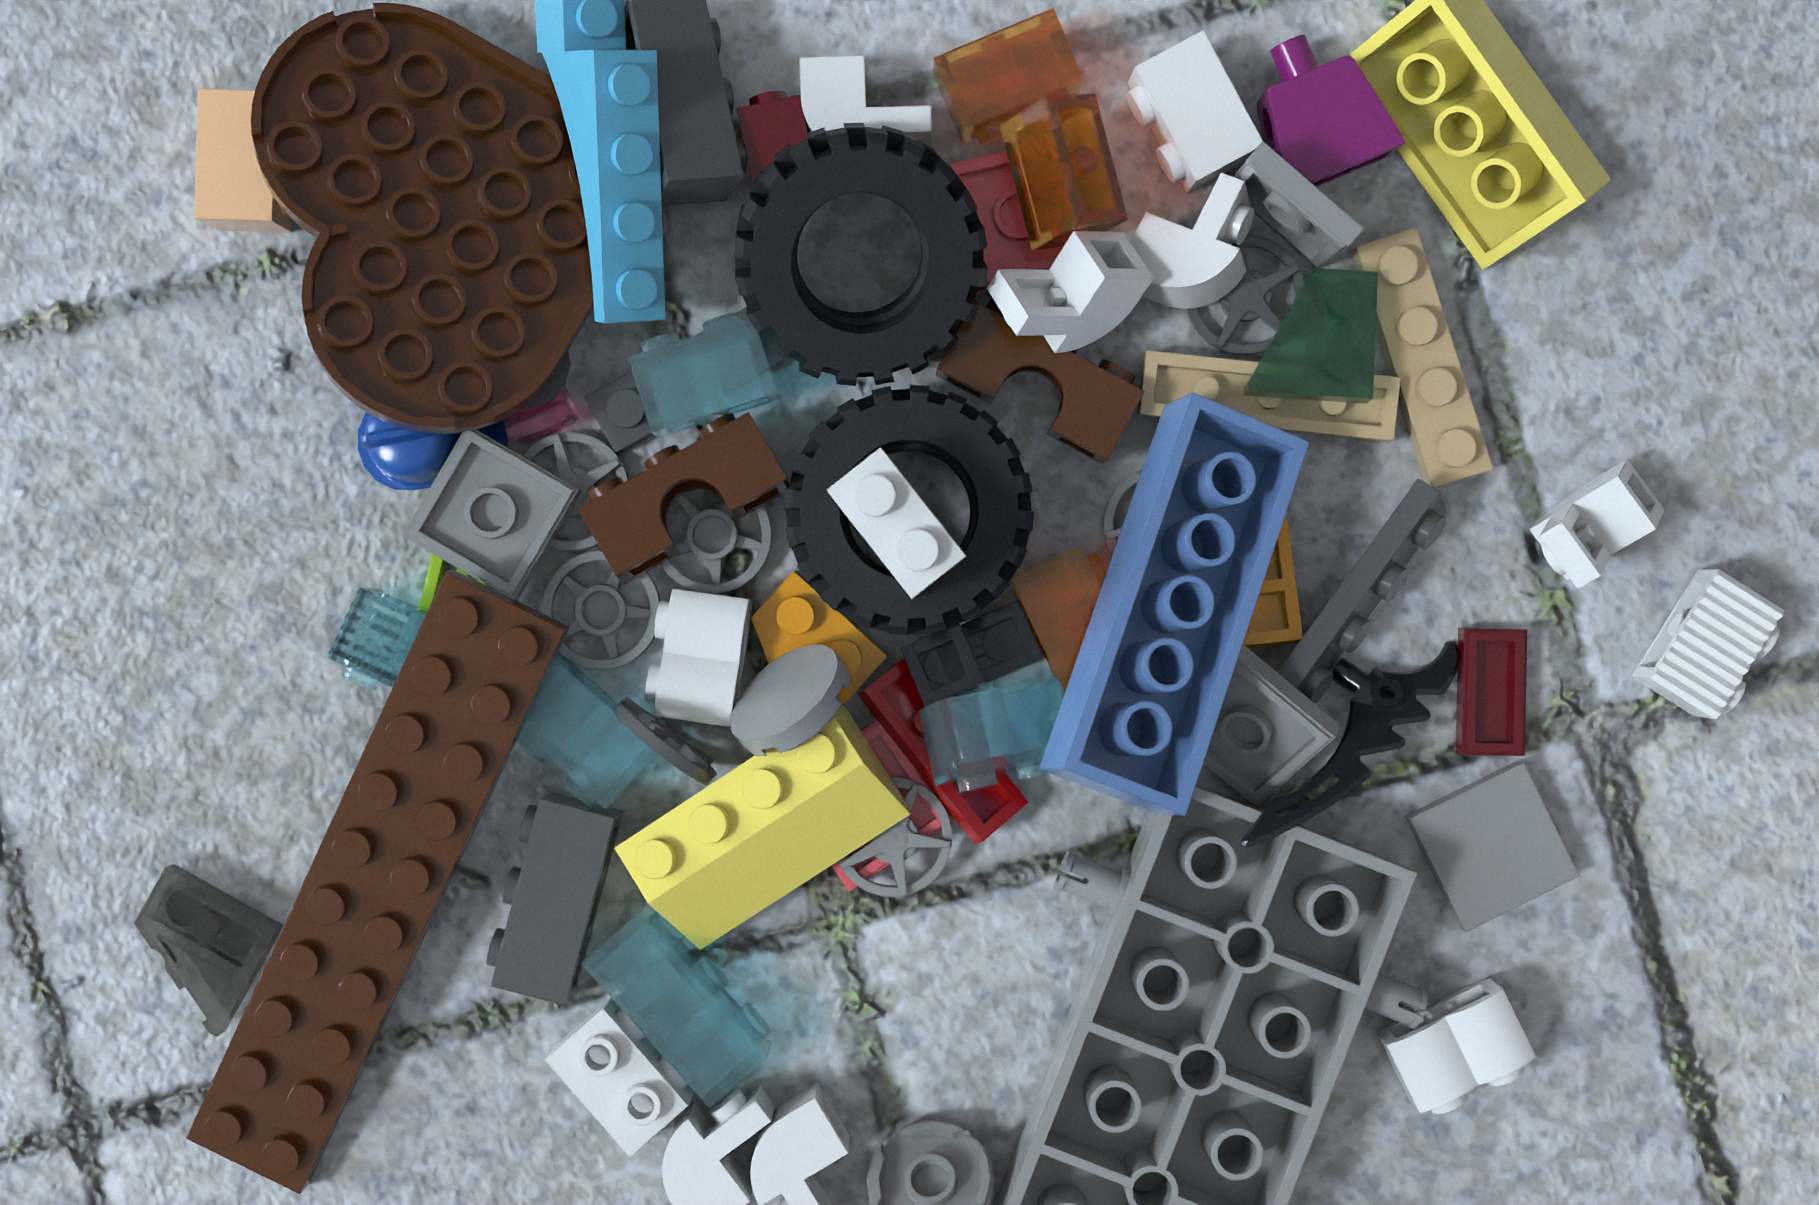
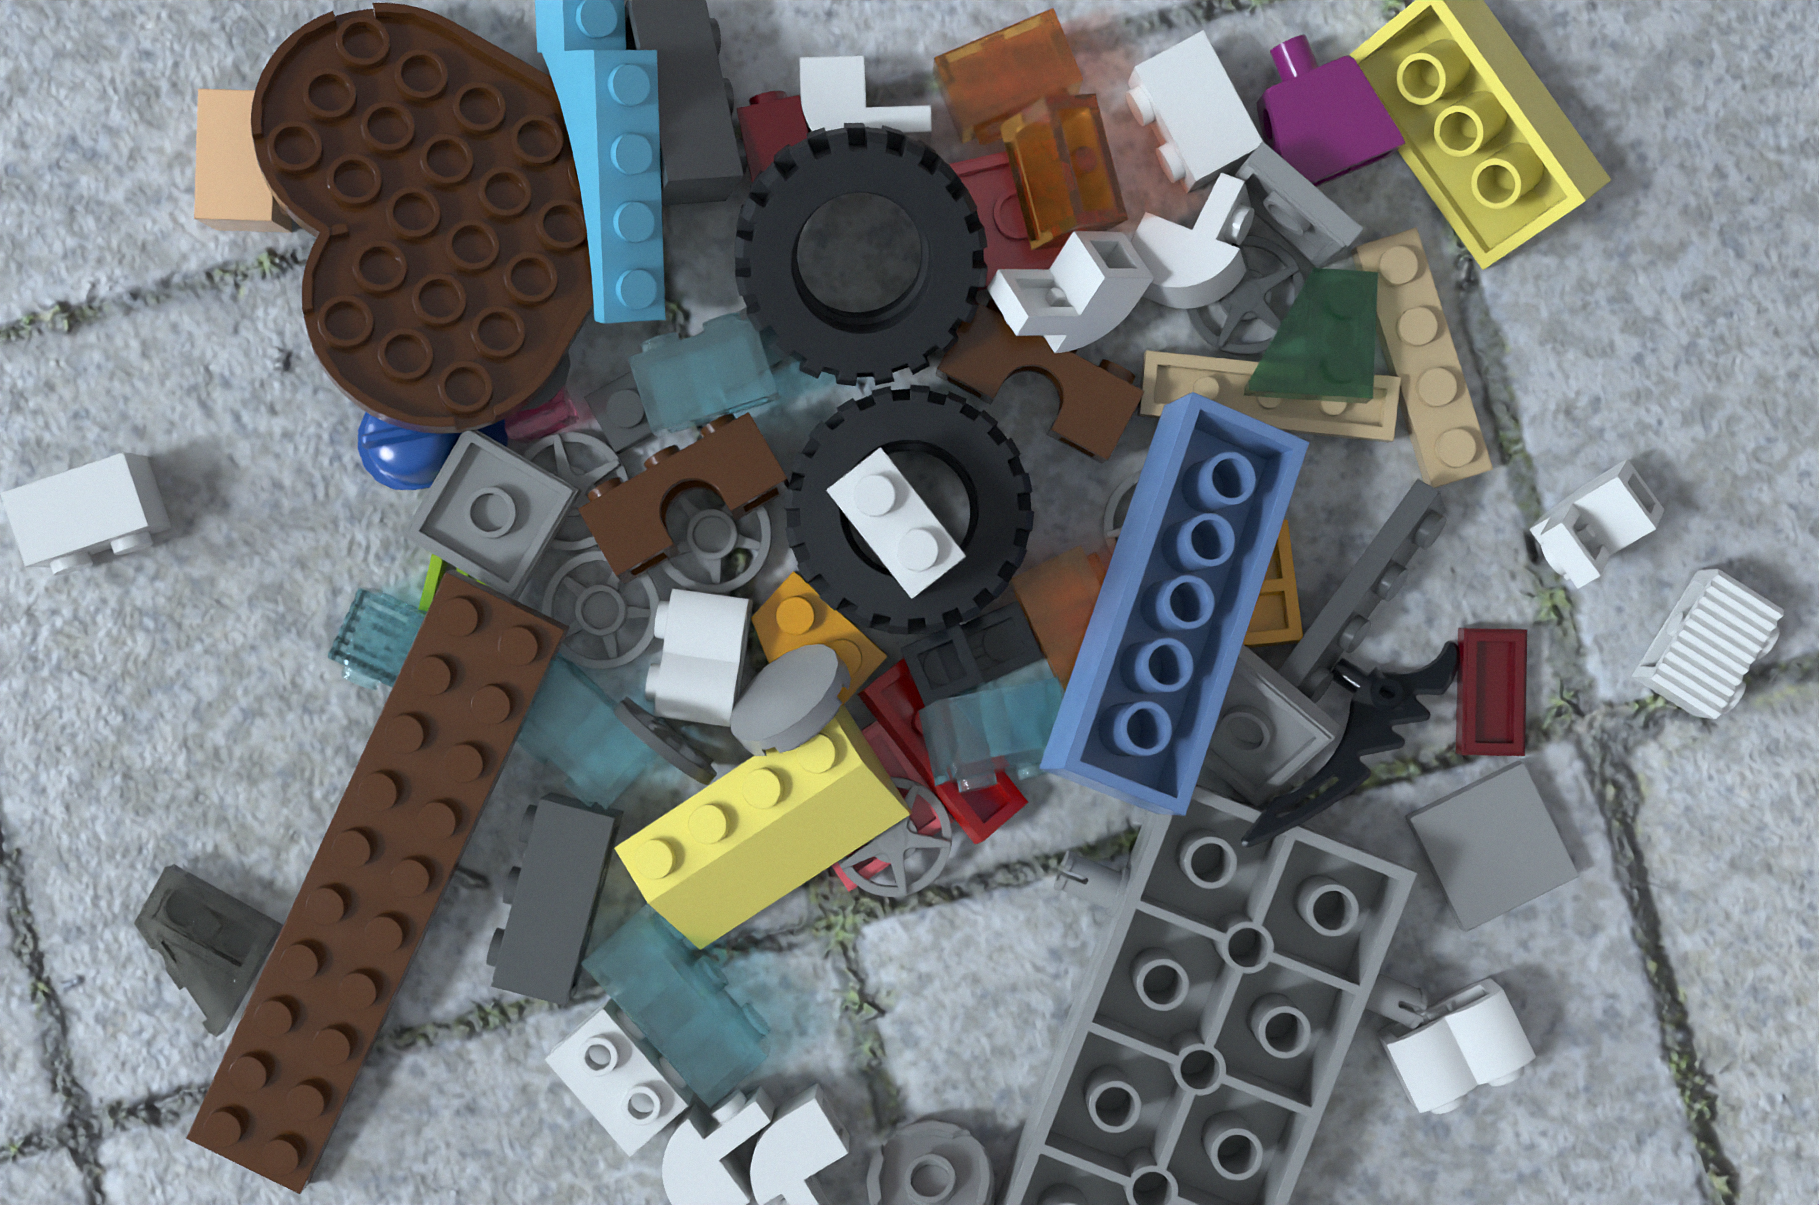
none -> white brick [0,452,172,575]

